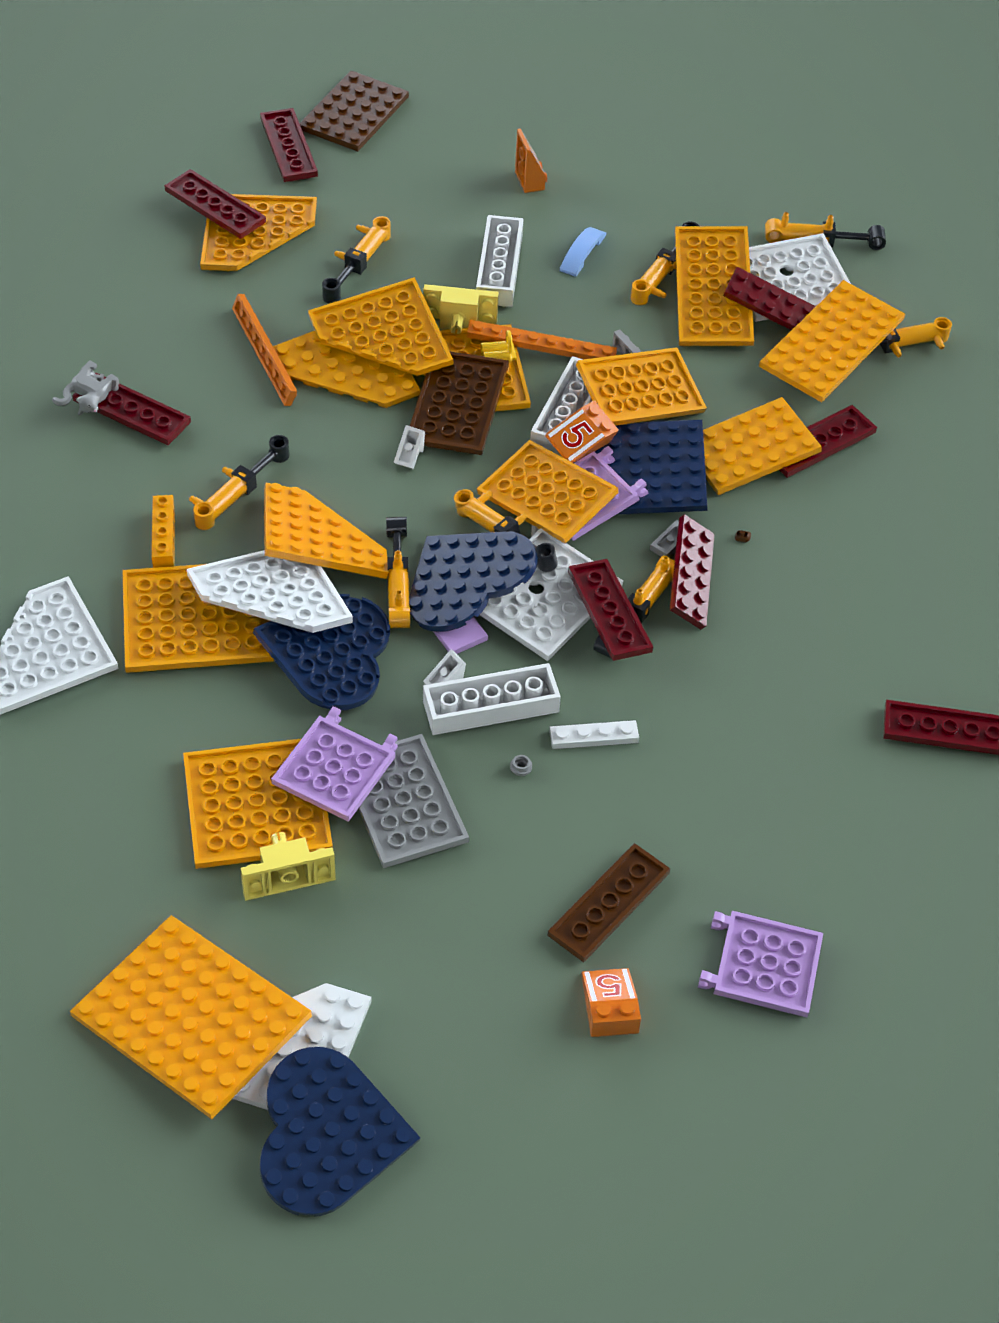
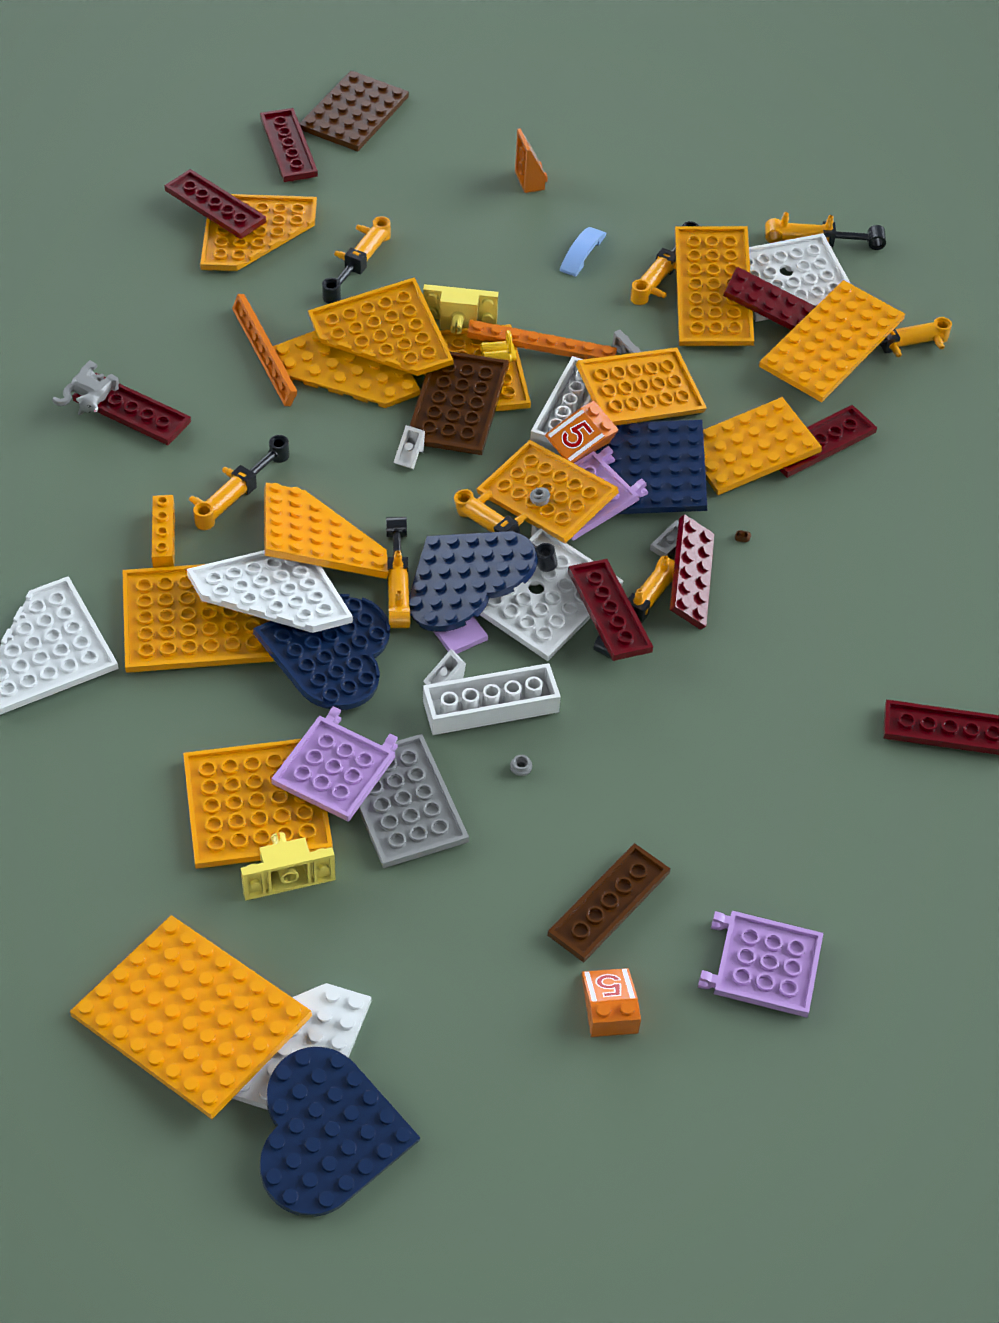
white brick [476,215,523,307] -> none
white plate [549,720,639,749] -> none
none -> light grey plate [530,487,550,506]

